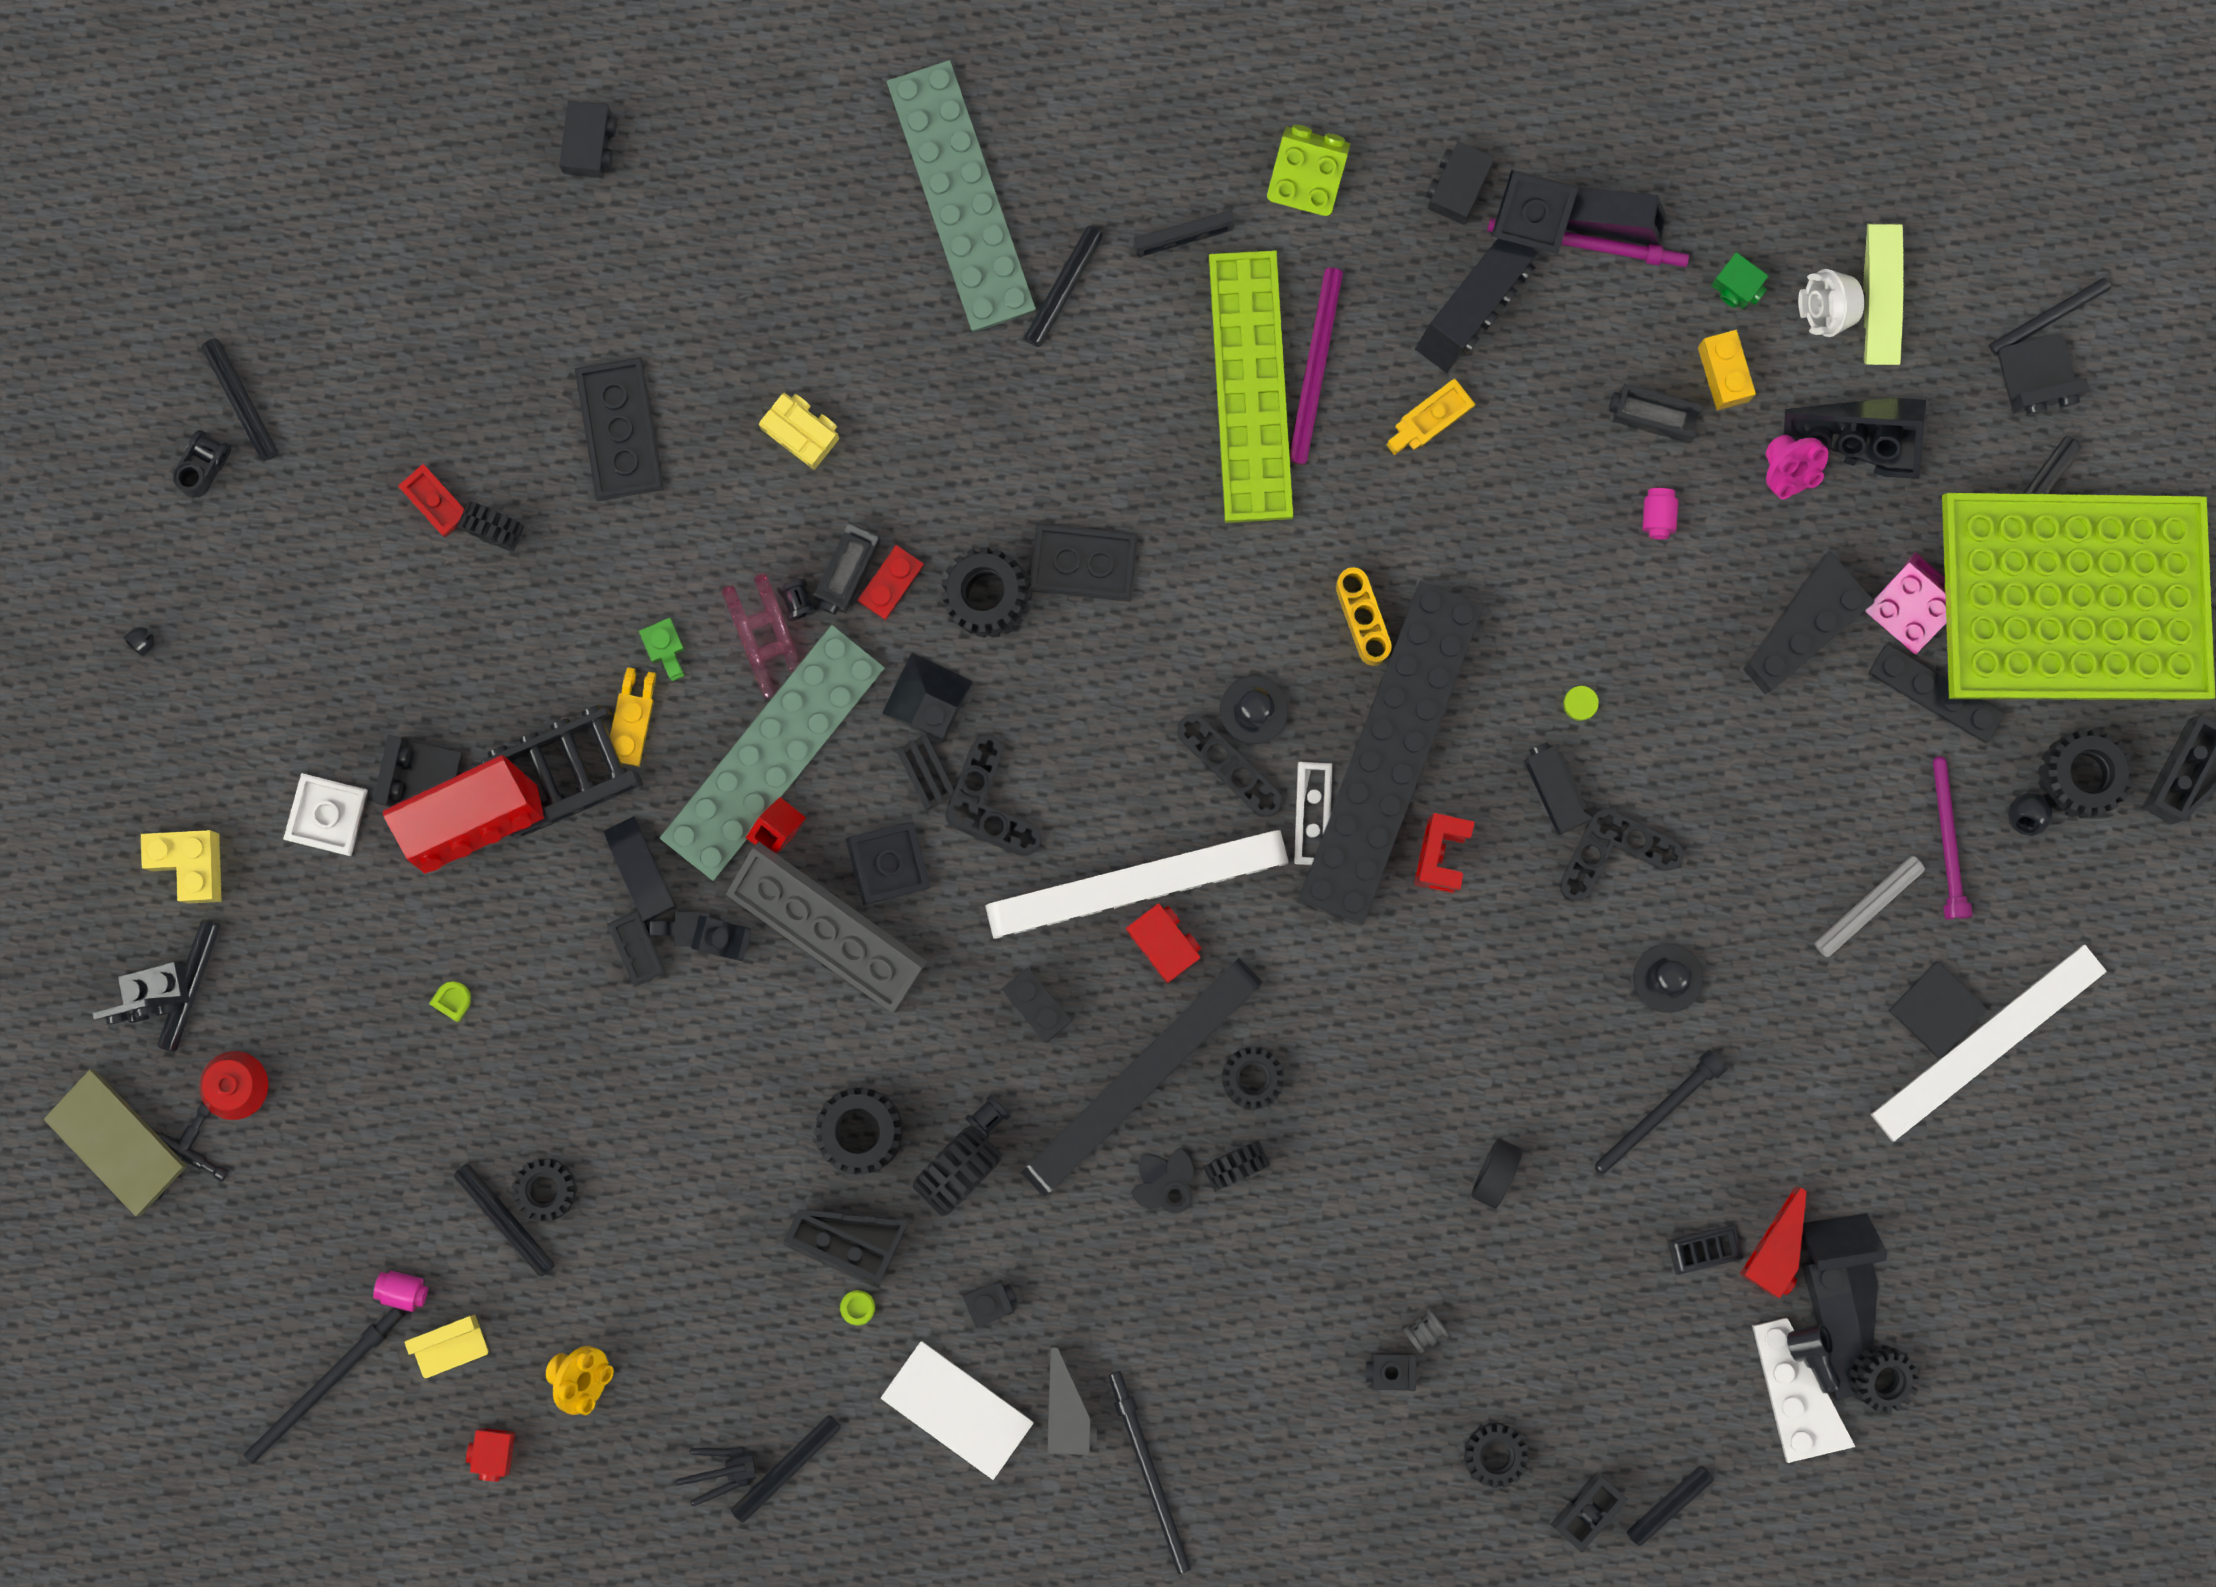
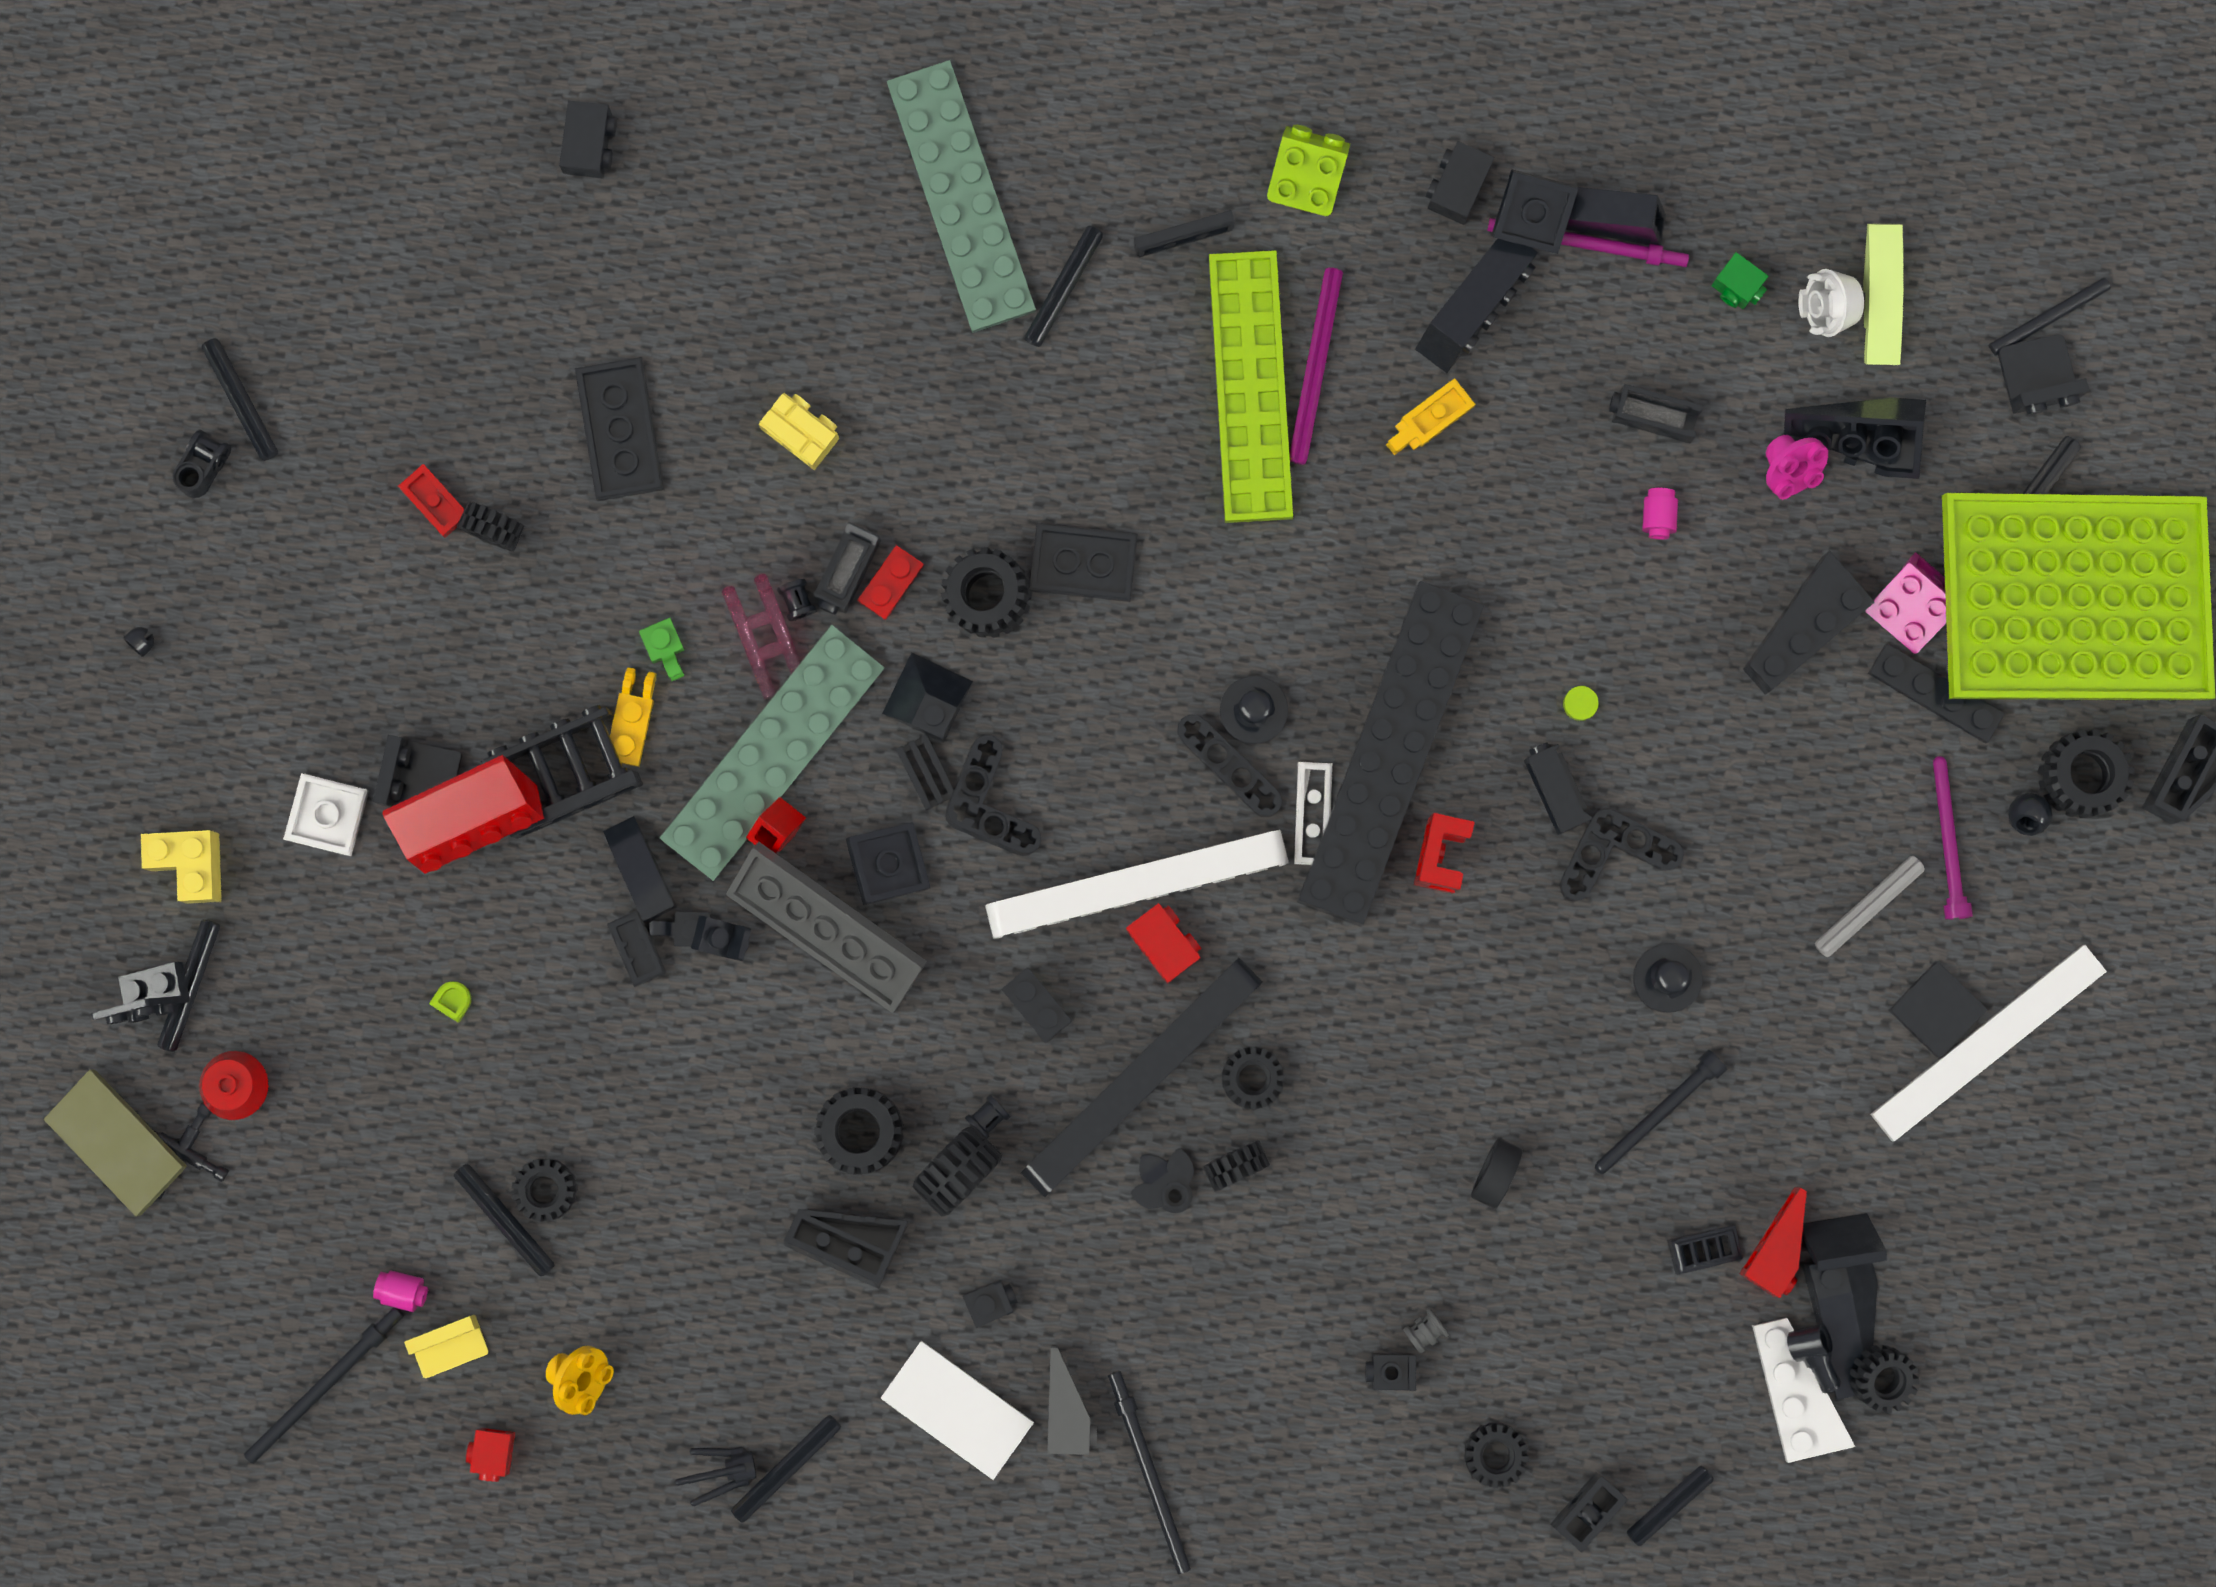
lime tile [840,1290,875,1325] -> none
yellow beam [1336,567,1392,666] -> none
yellow brick [1698,330,1756,411] -> none

